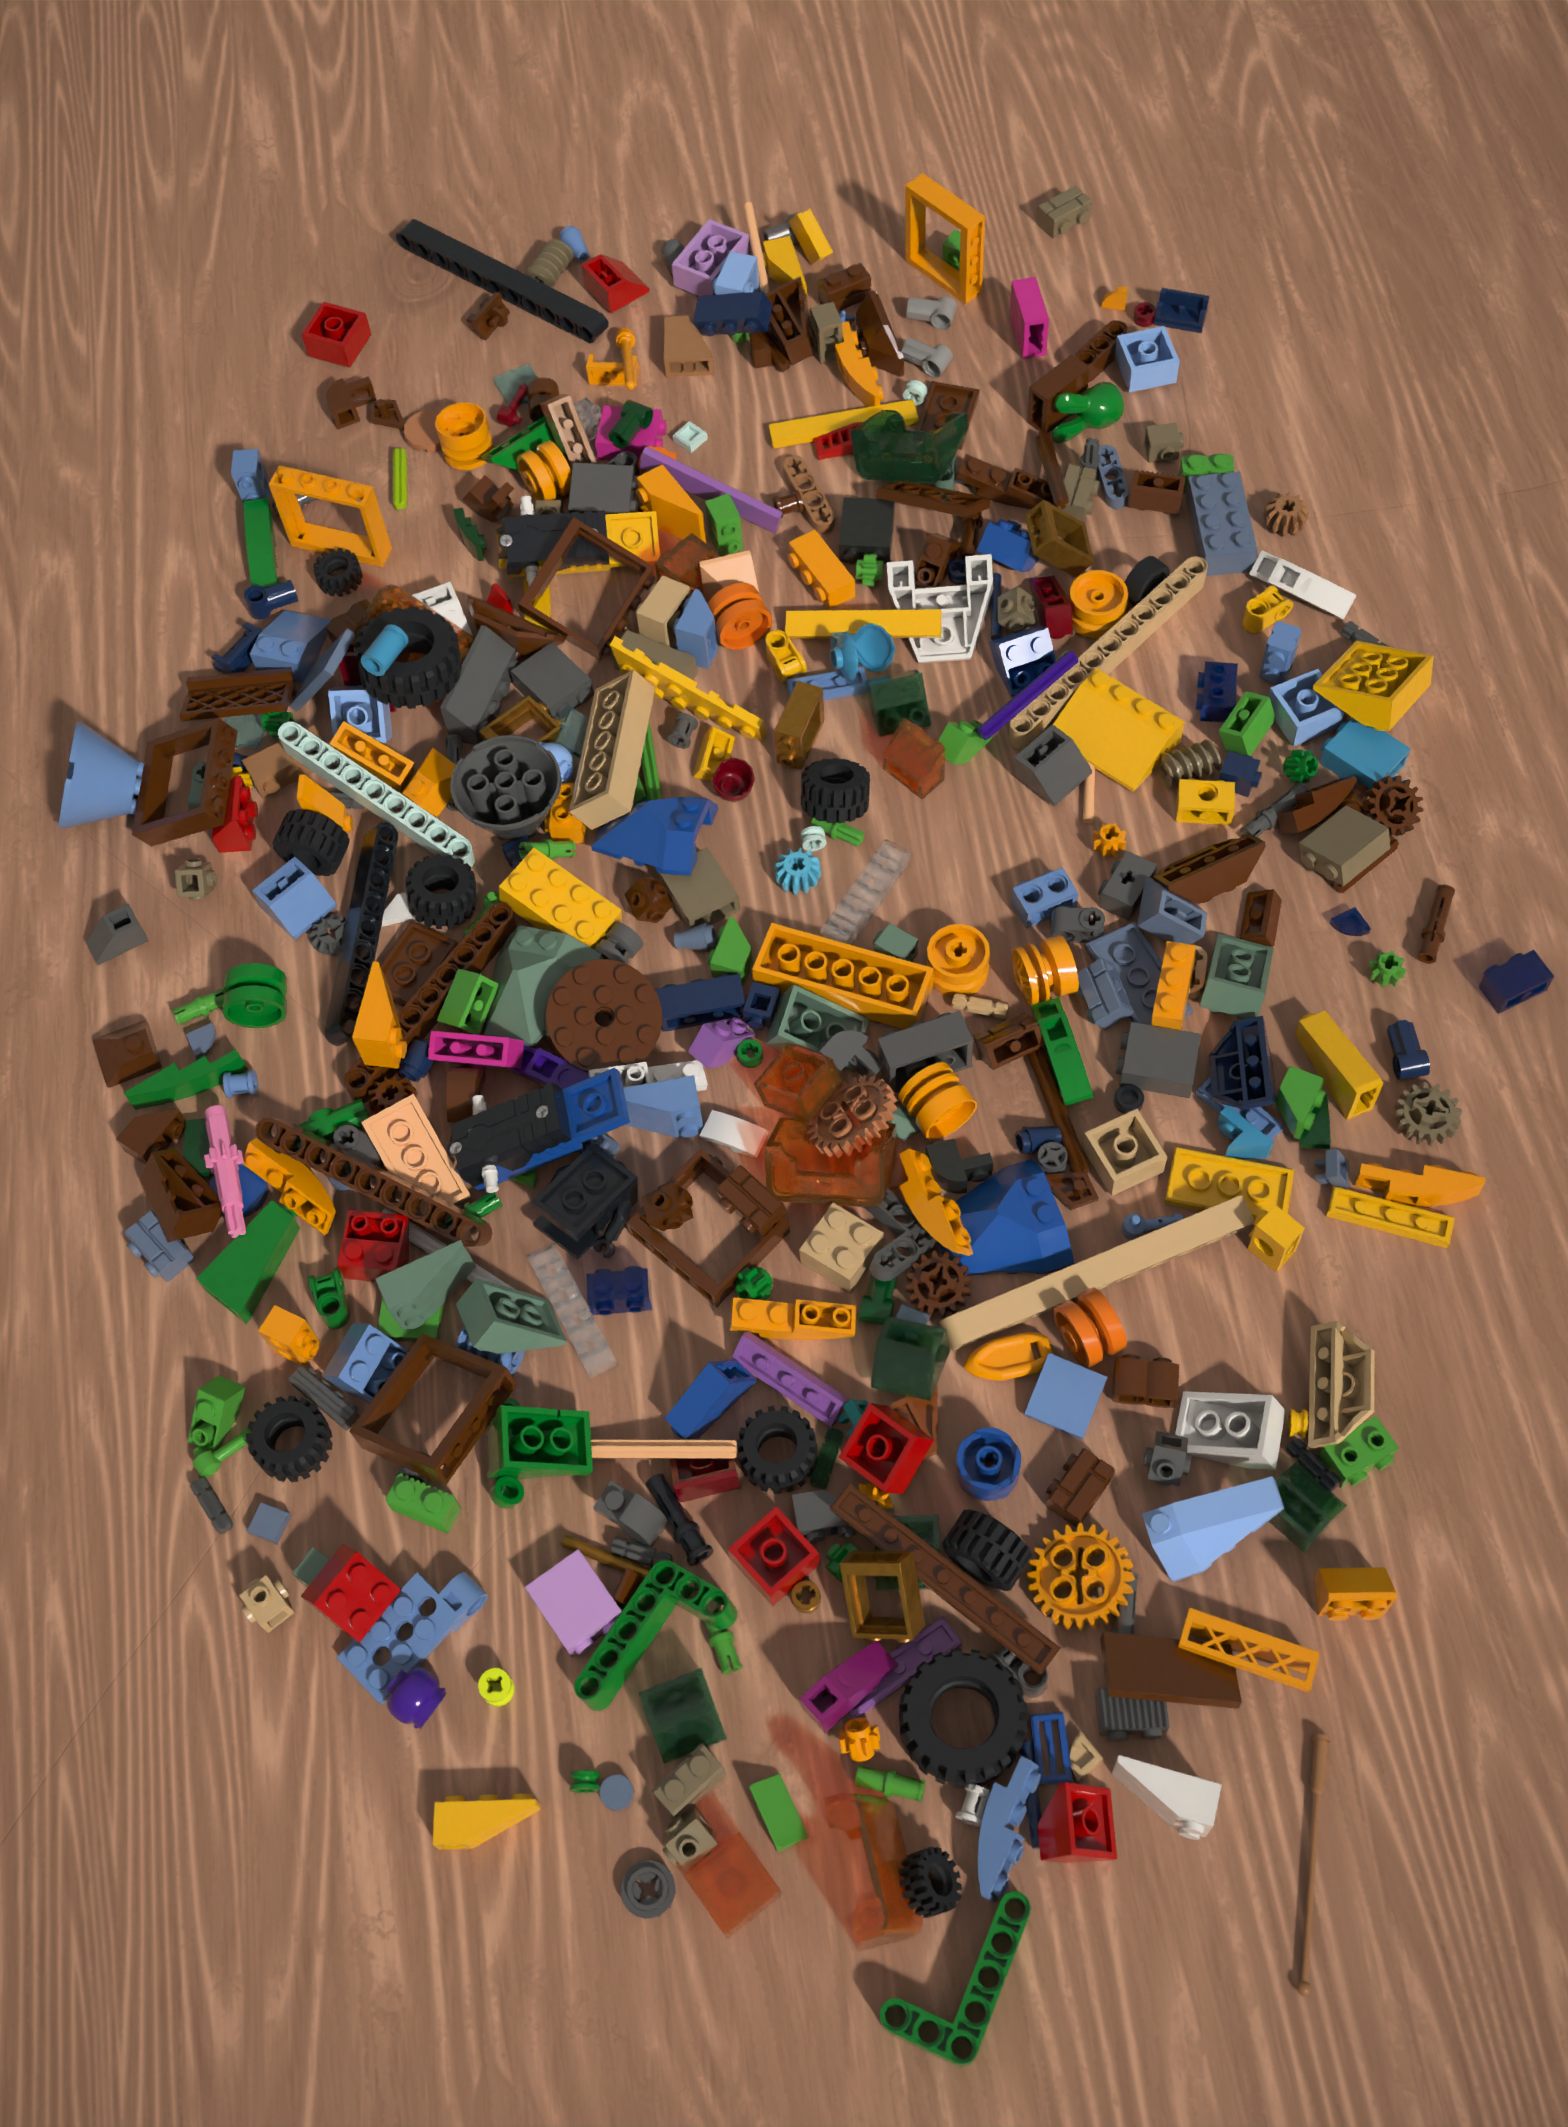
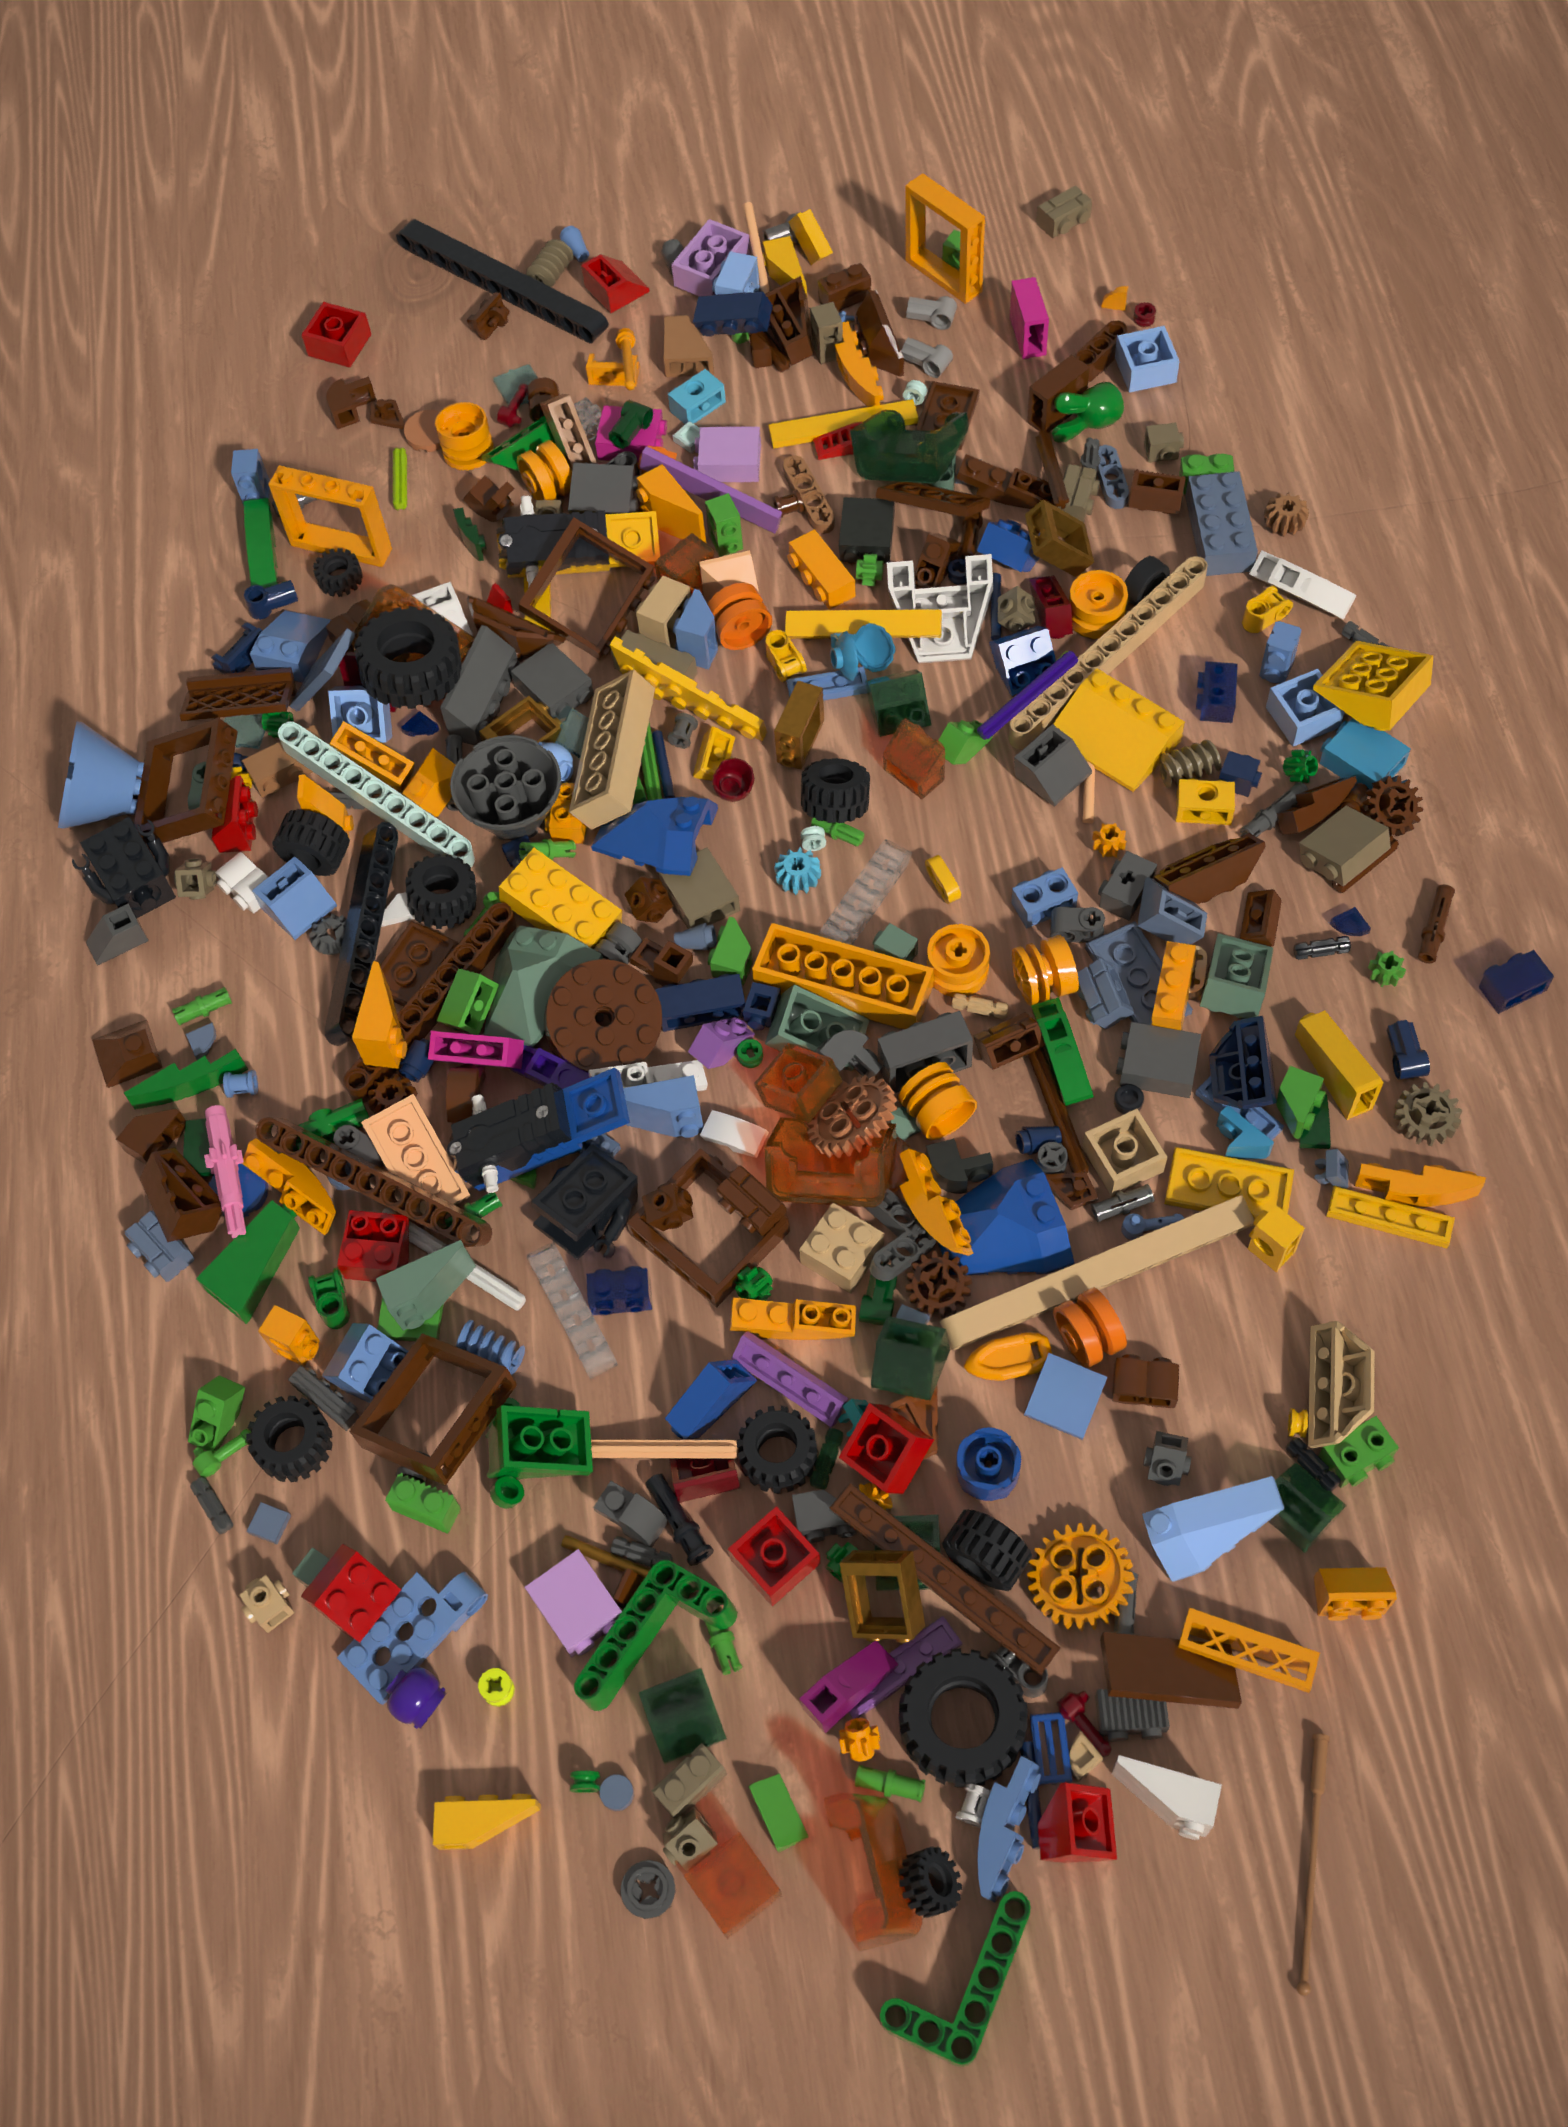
green wheel [222,963,287,1028] -> none
dark azure piece [361,624,408,676] -> none
sand green slope [456,1278,567,1354] -> none
pearl gold bush [791,1580,821,1613] -> none
reddish brown brick [1045,1448,1115,1528] -> none
dark blue hinge [1154,288,1210,334] -> none
white slope [1175,1391,1286,1470] -> none
bright green brick [1219,691,1276,756] -> none
none -> black torso [72,817,176,918]
none -> white brick [215,852,268,914]
none -> clear blue tile [401,711,440,737]
none -> reddish brown brick [630,937,693,986]
none -> dark blue bar [652,730,675,799]
none -> medium azure brick [668,369,726,424]
none -> lavender brick [693,427,761,482]
none -> yellow beam [925,855,961,904]
none -> dark red piece [1056,1691,1112,1757]
none -> dark grey pin [1091,1184,1154,1222]
none -> black axle [1294,936,1351,960]

